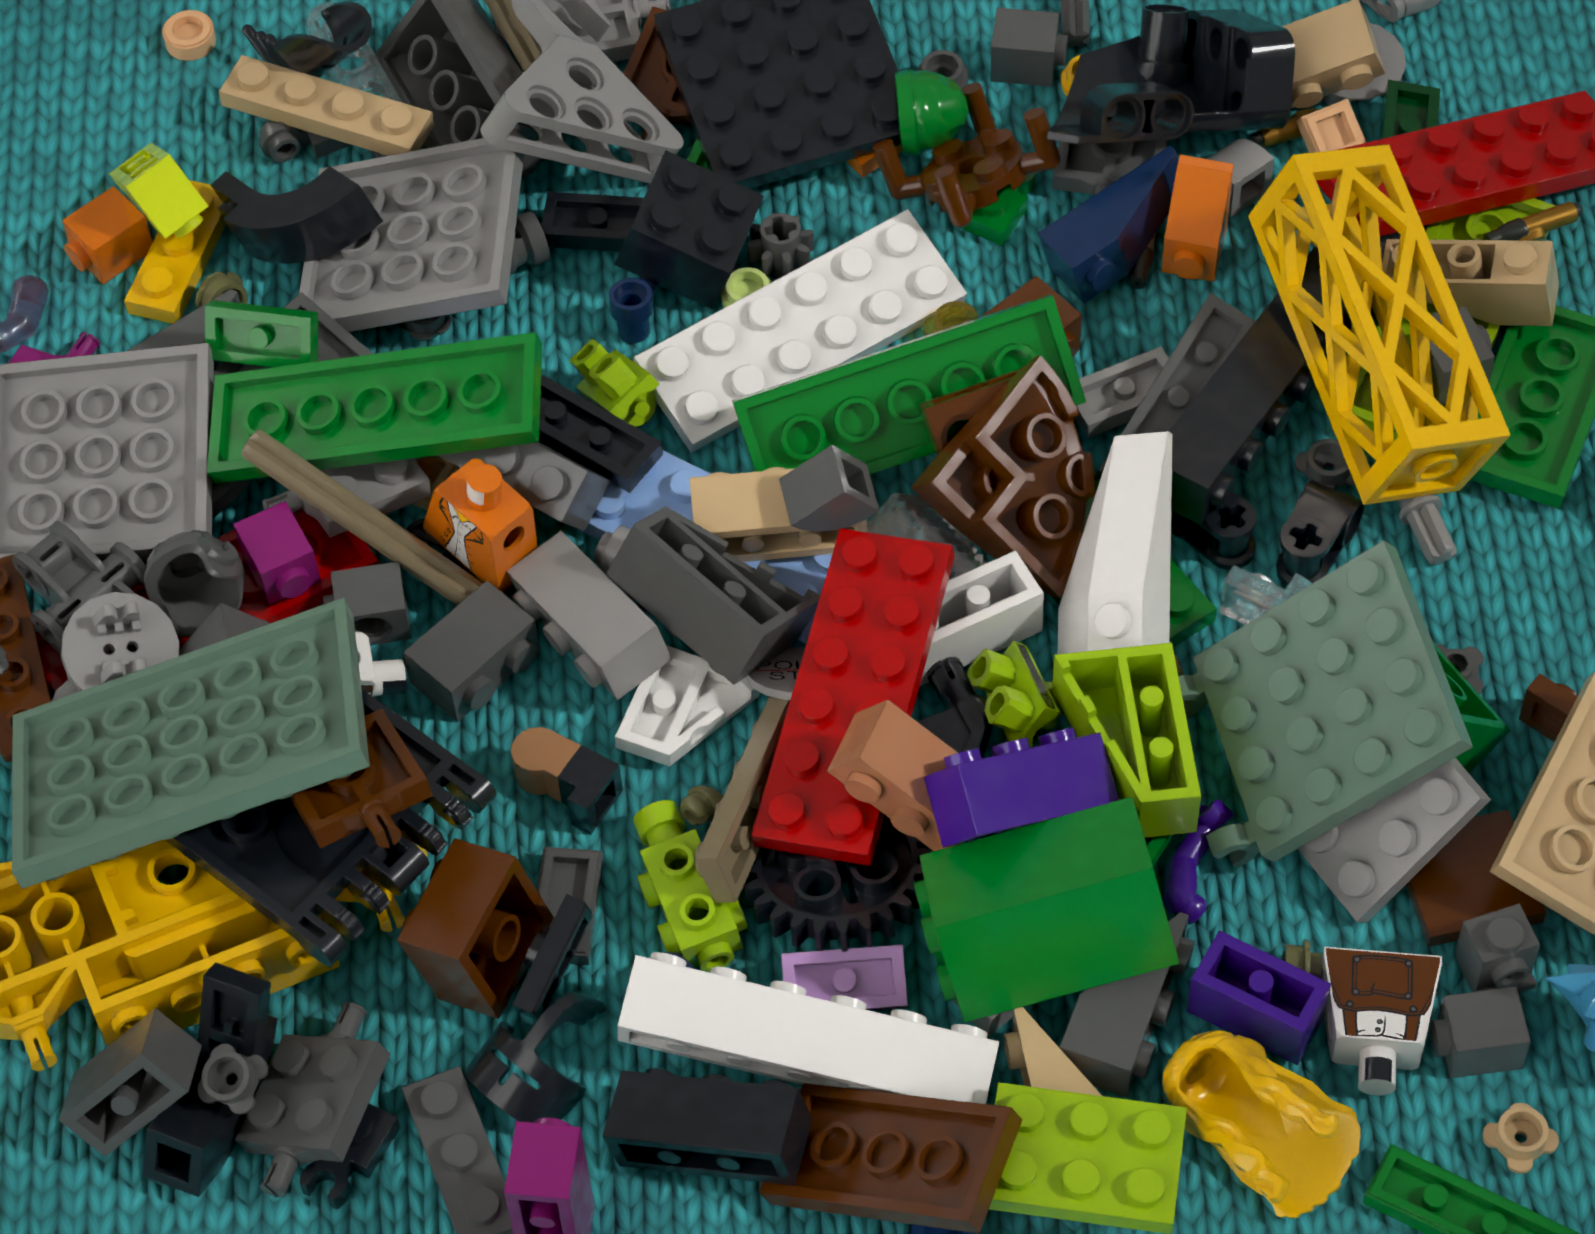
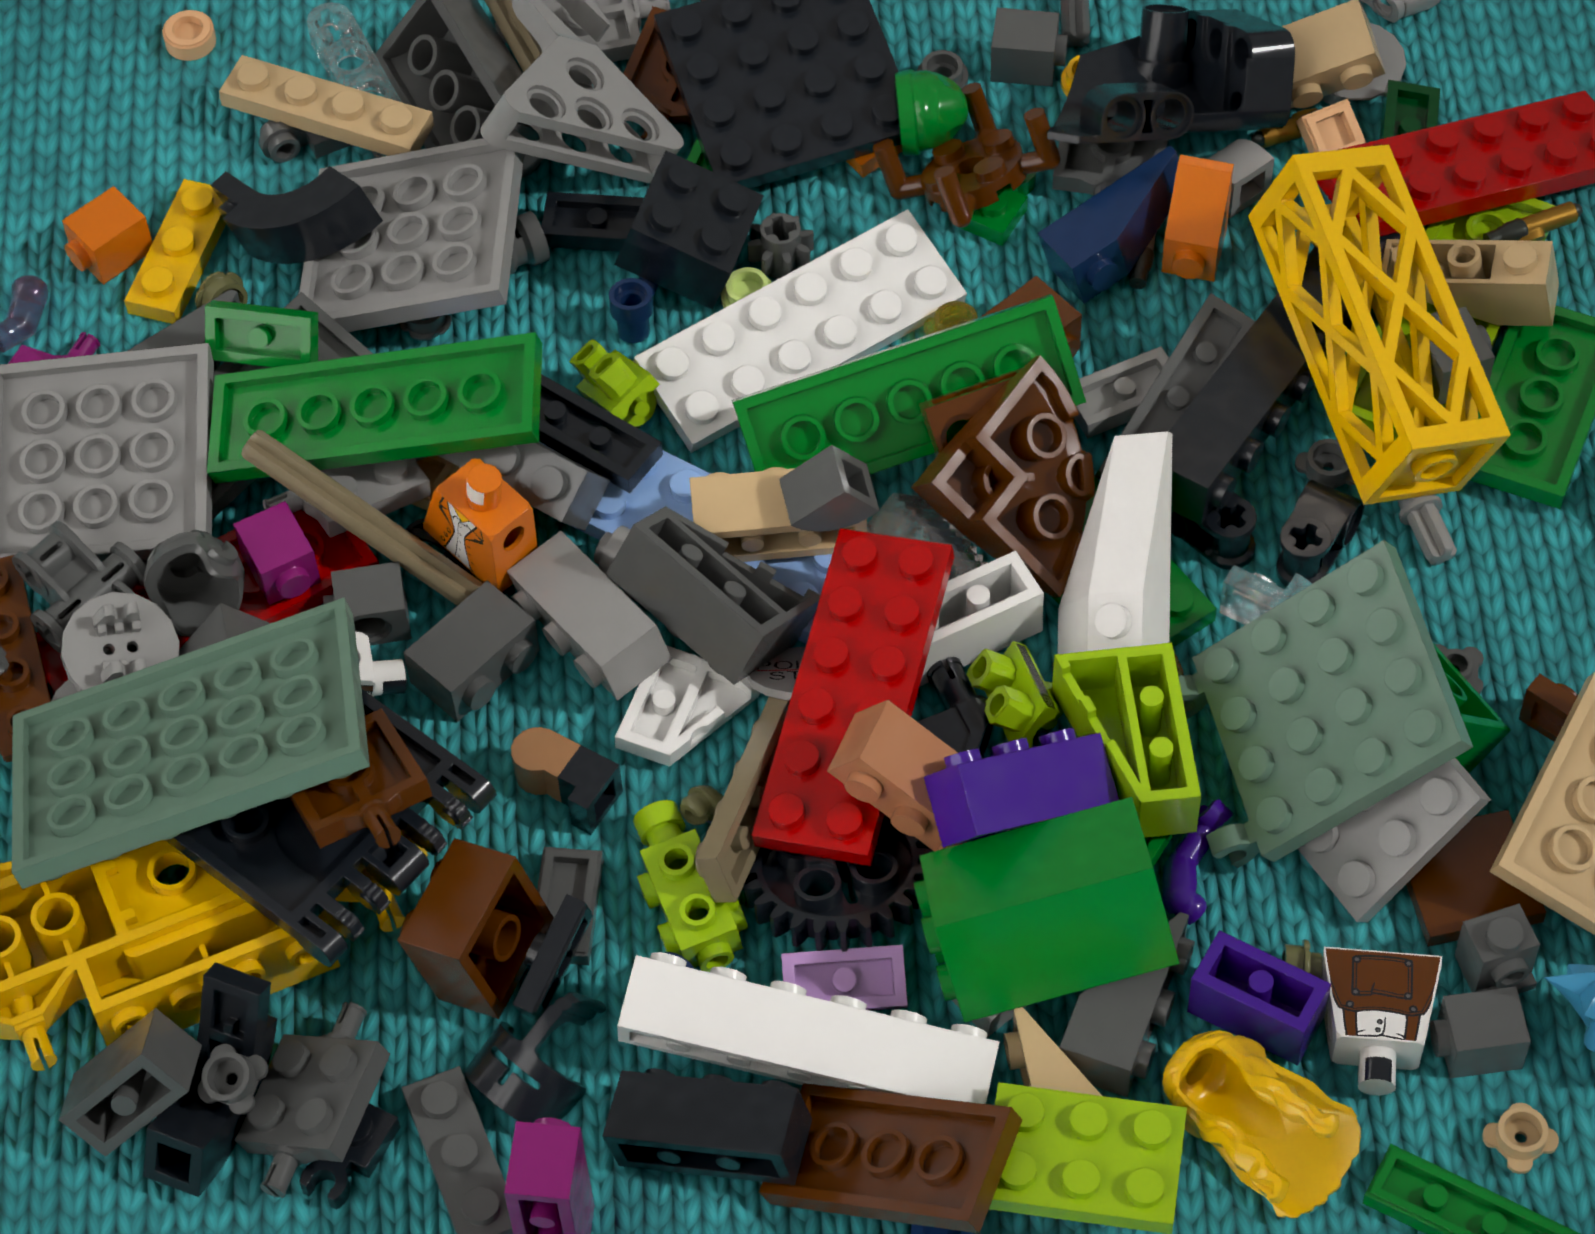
neon yellow slope [109,142,209,239] -> none
black helmet [242,1,372,78] -> none

